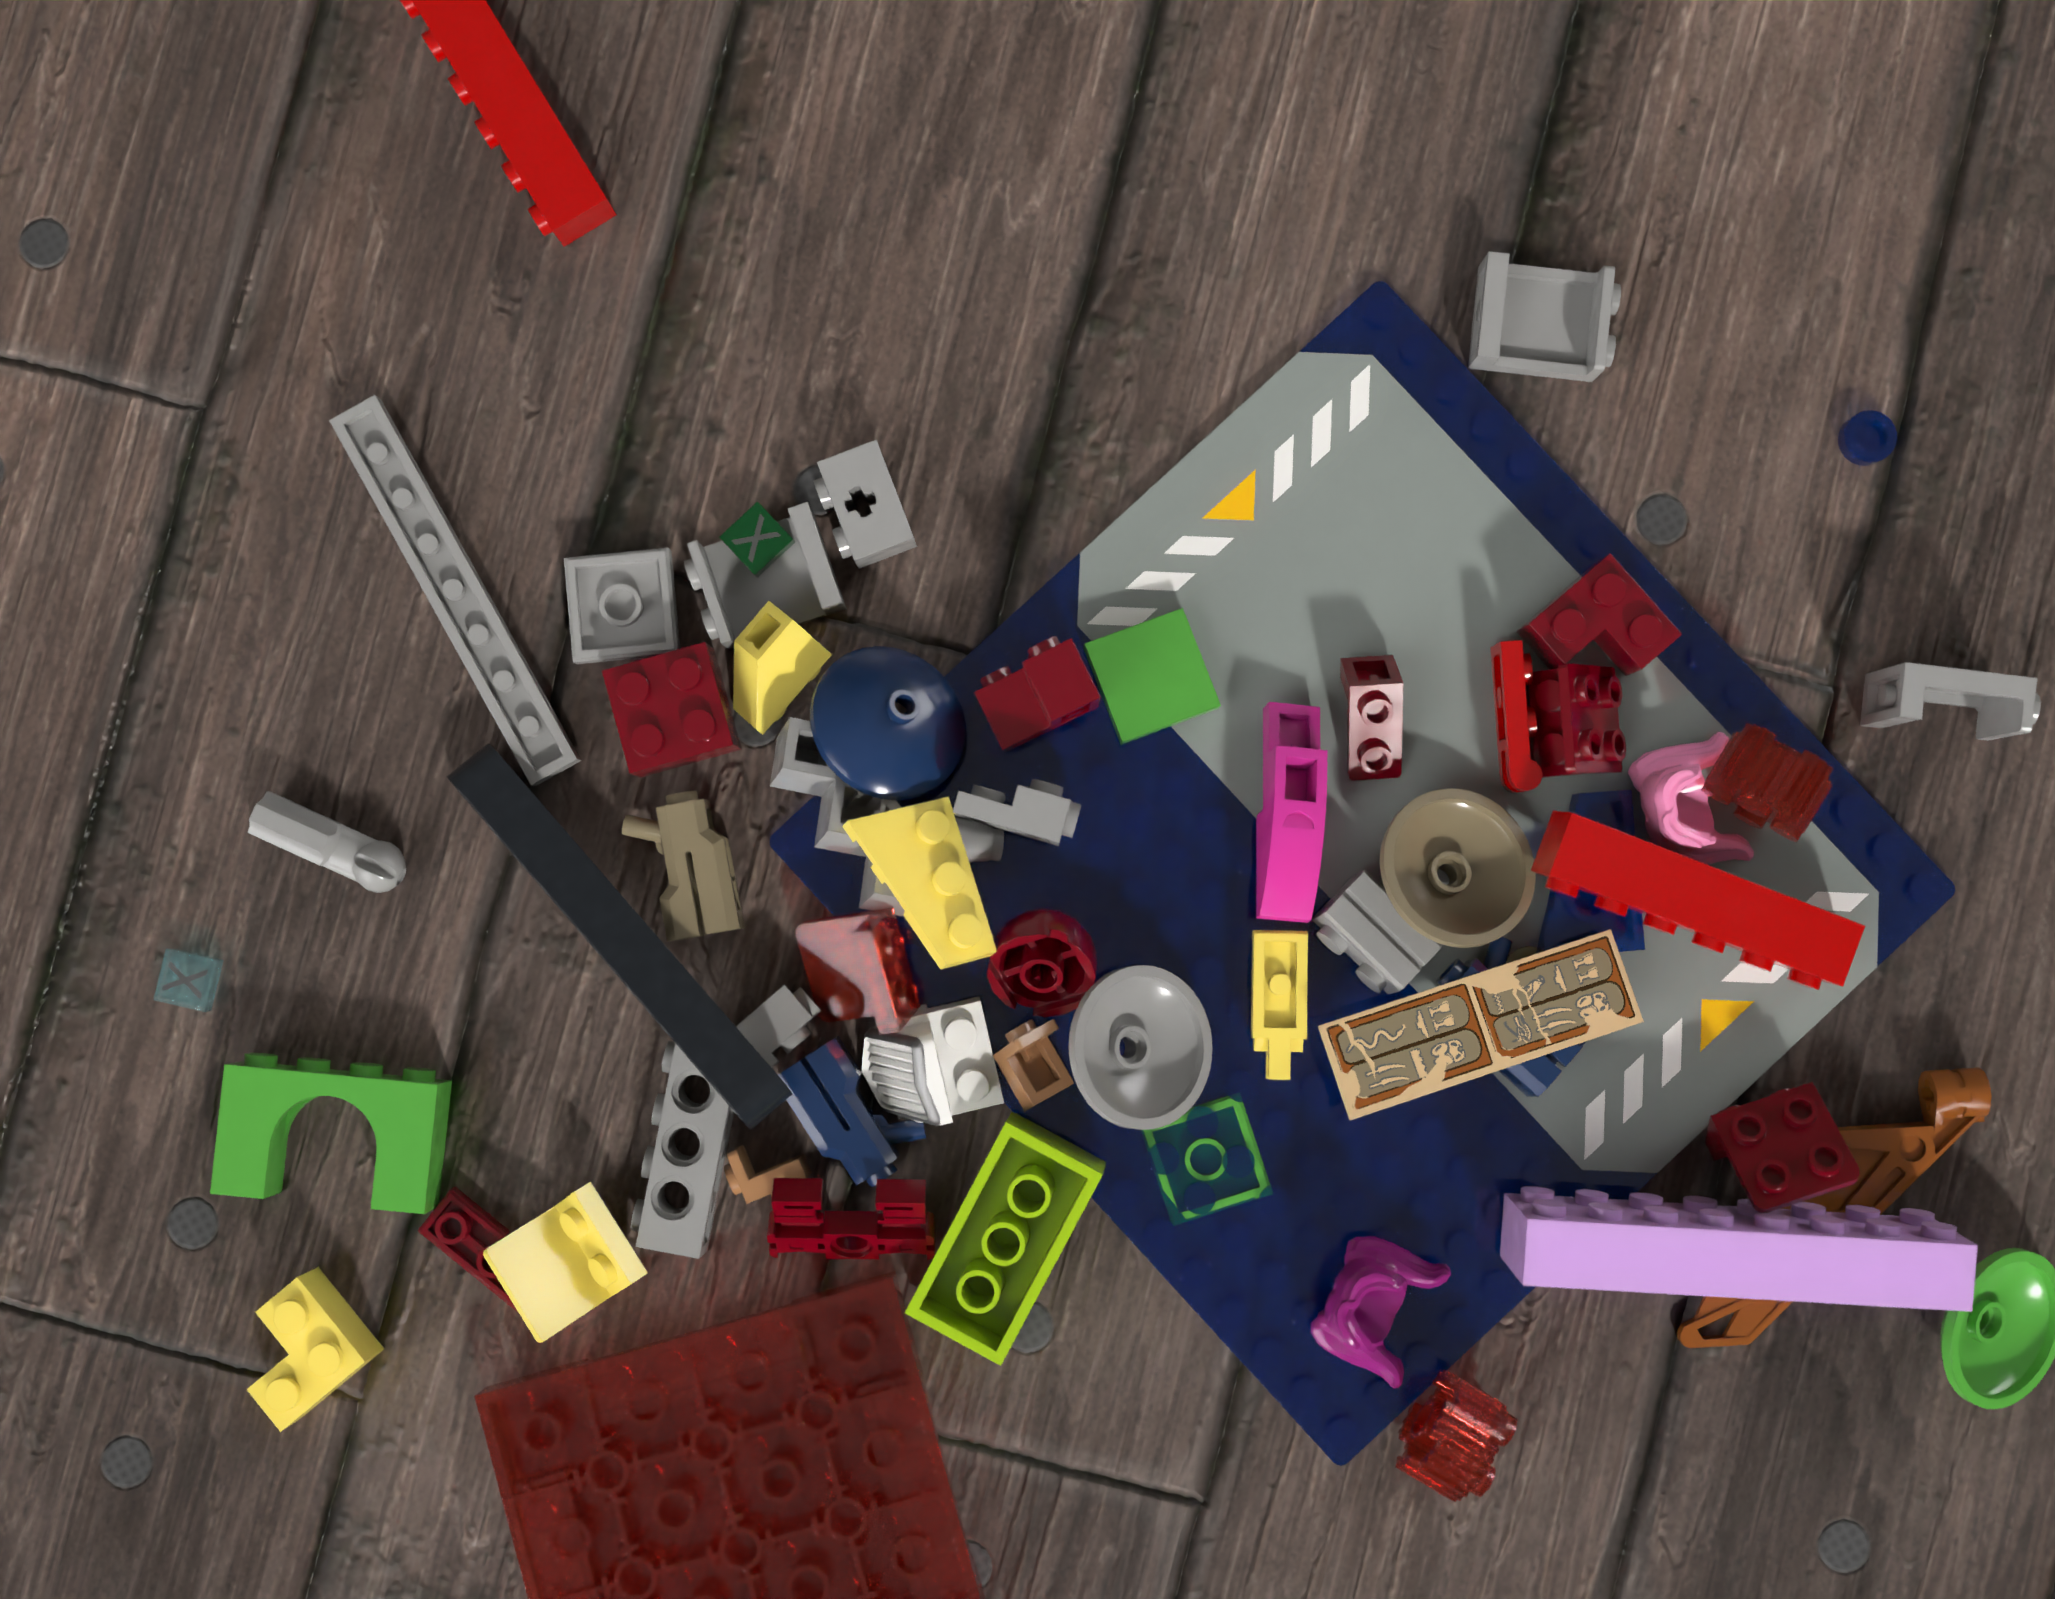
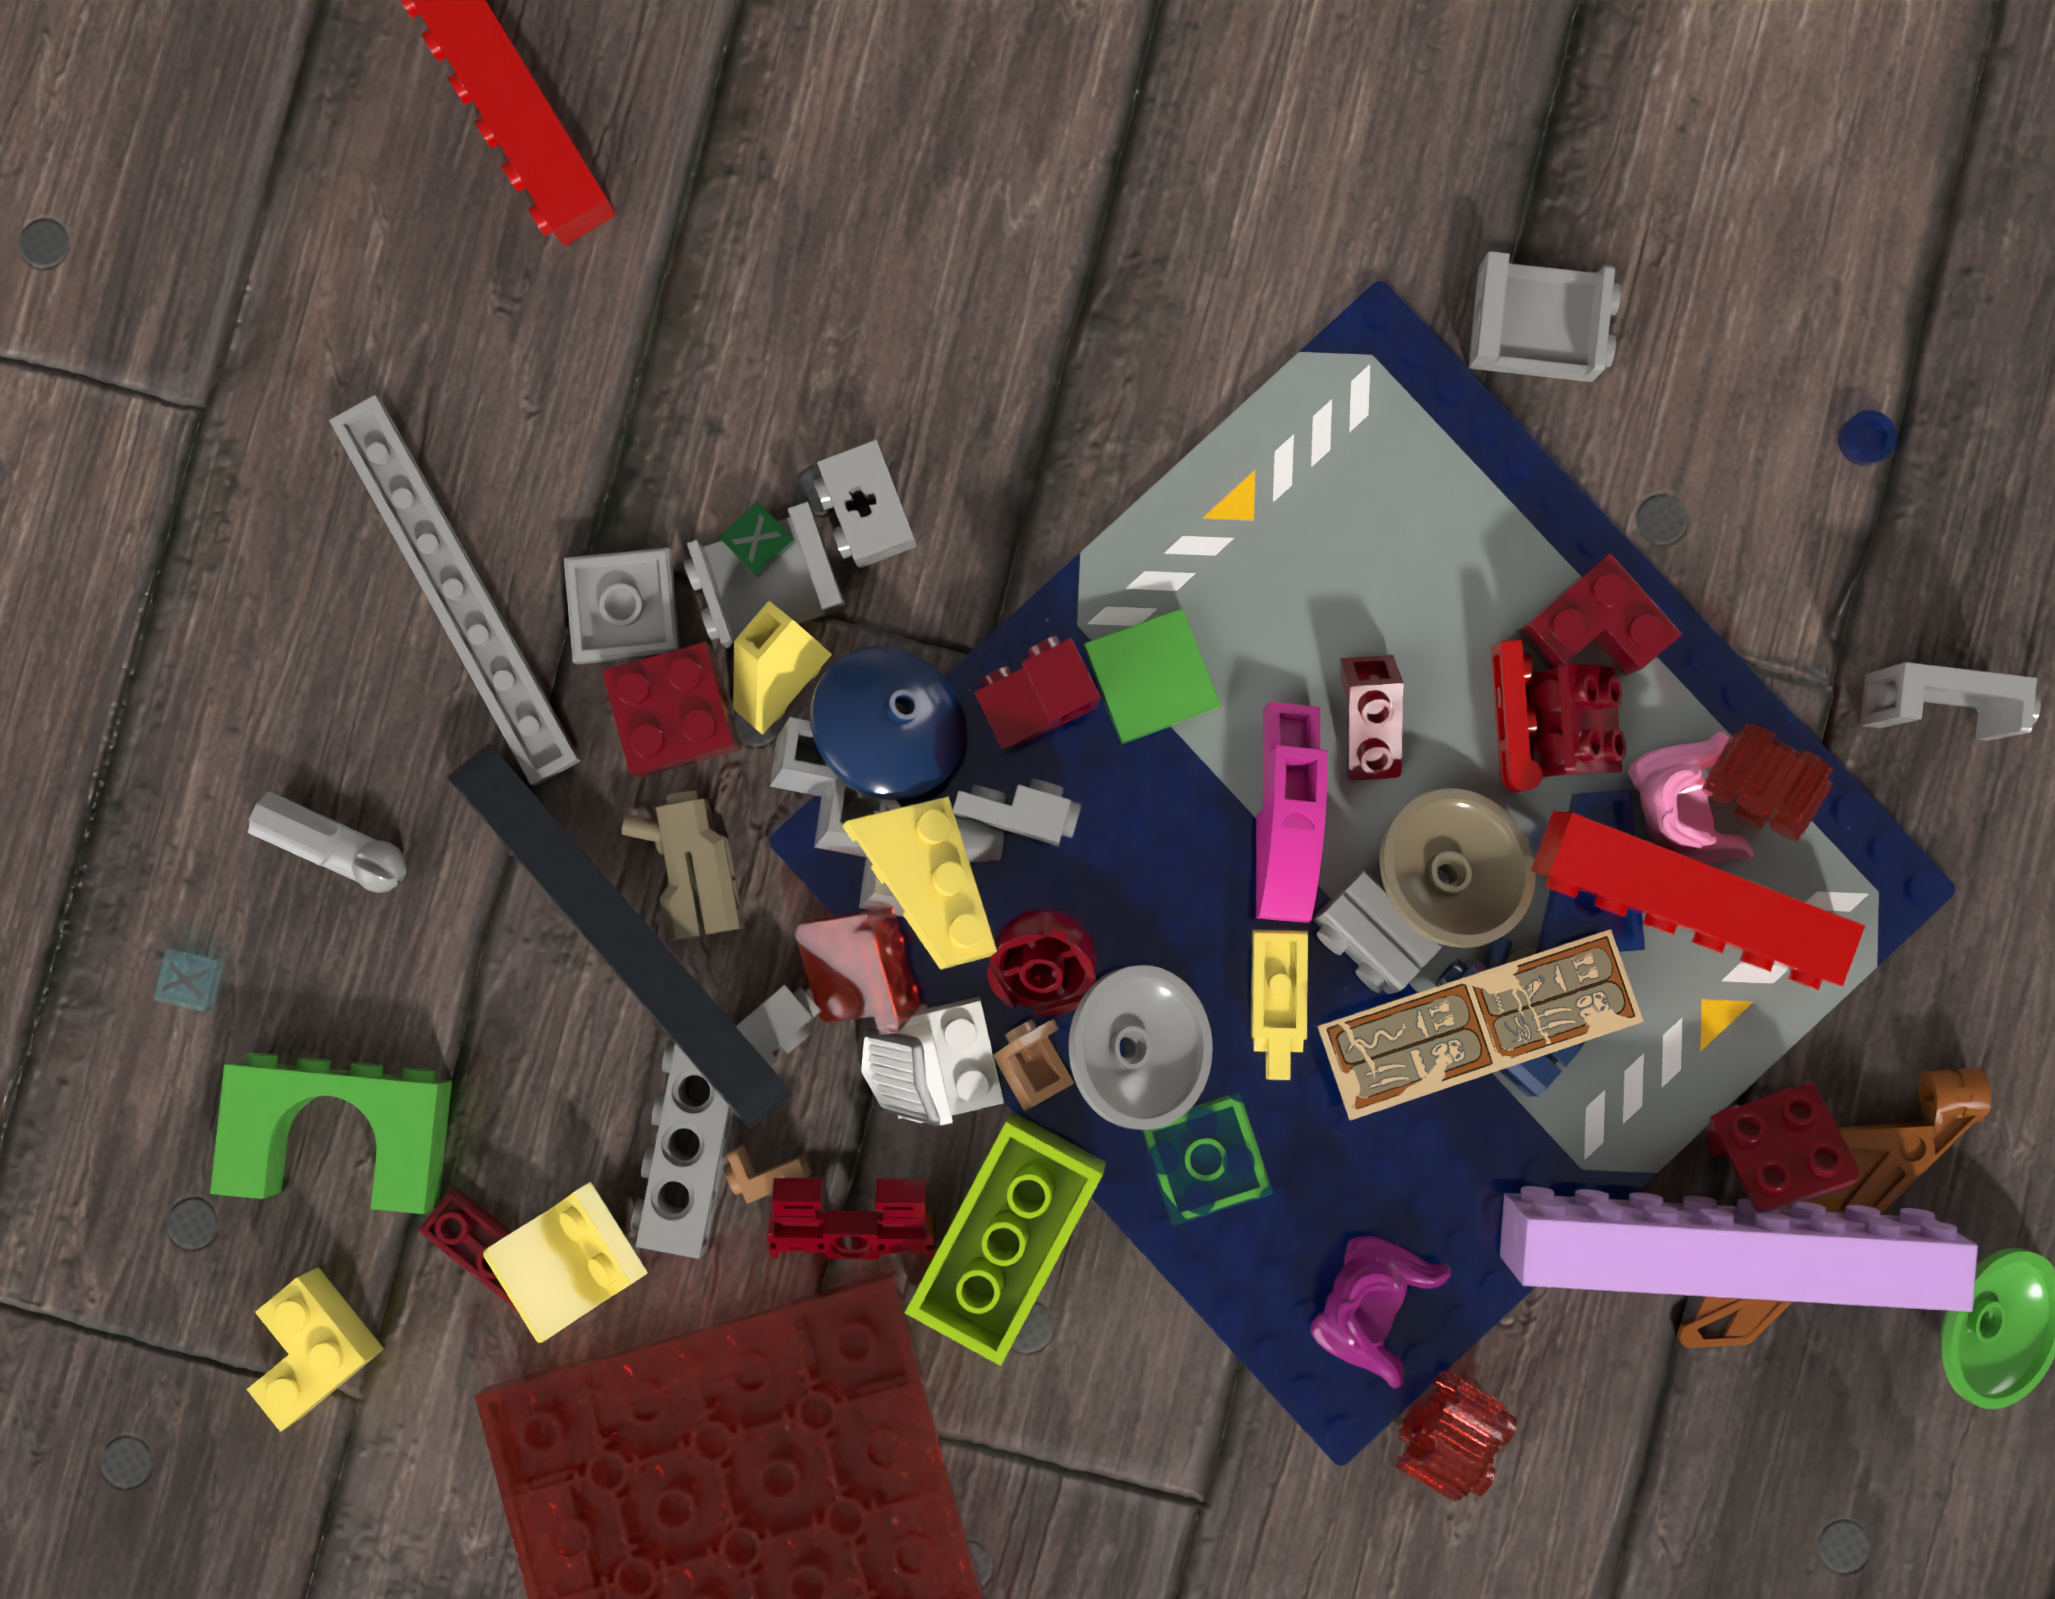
dark blue piece [778,1036,927,1187] -> none

